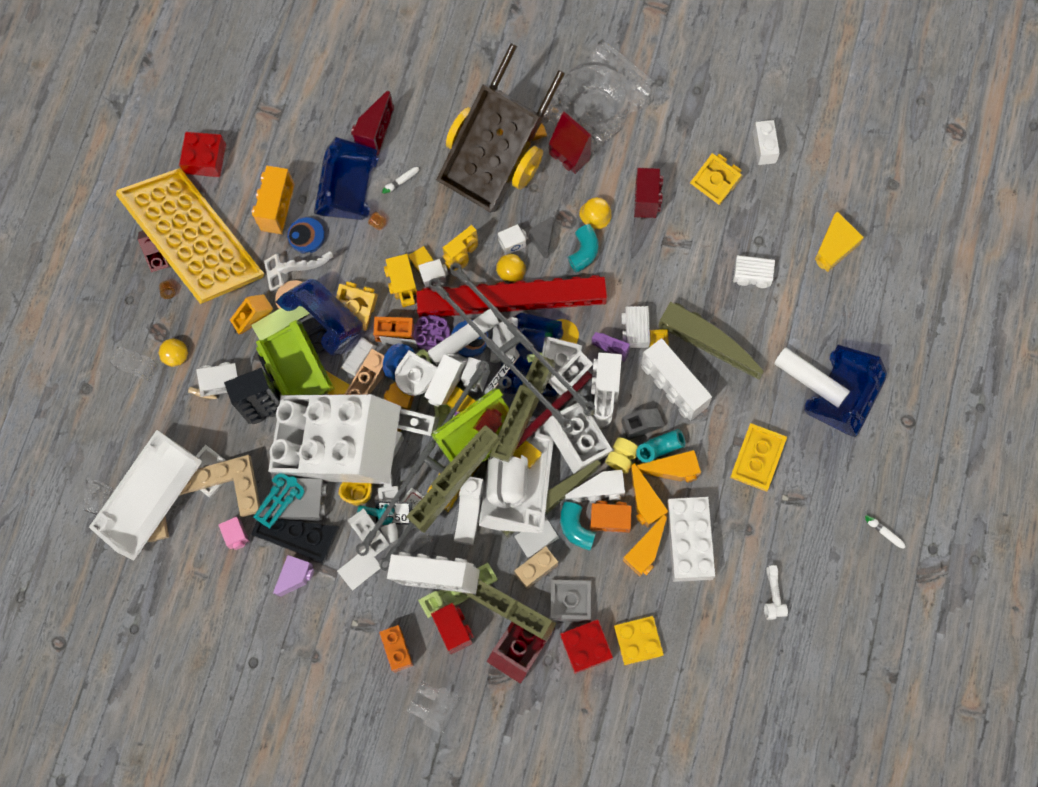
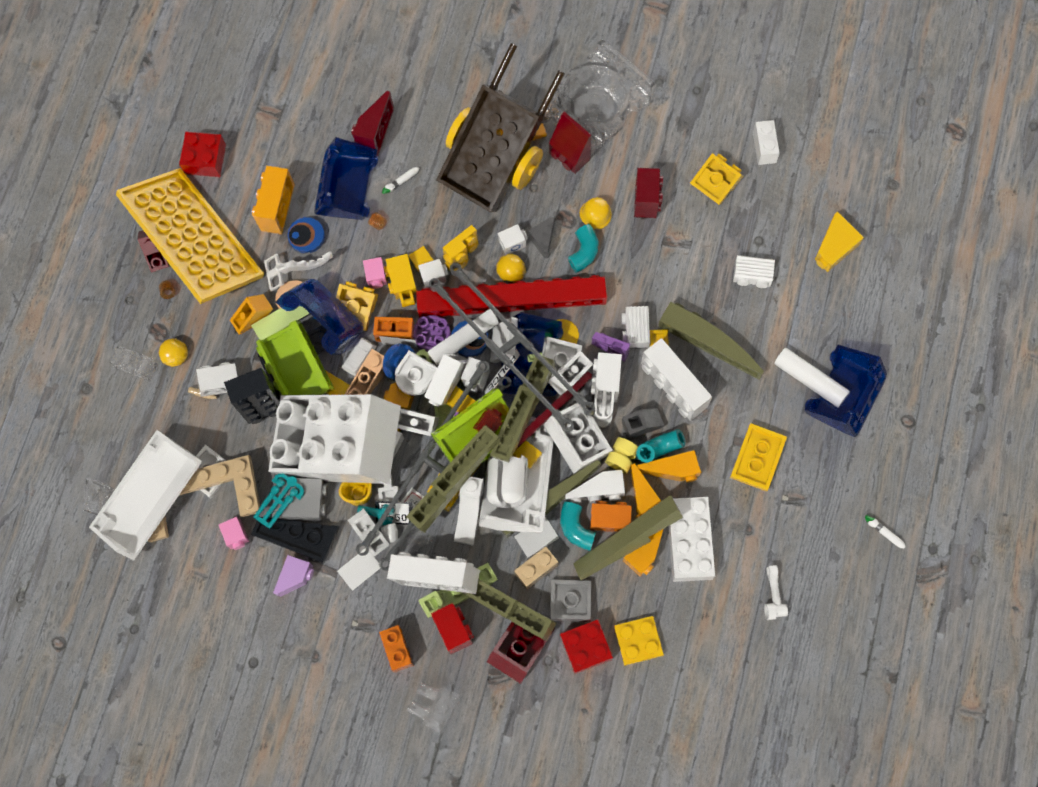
none -> bright pink brick [363,257,387,289]
none -> olive slope [573,495,683,580]

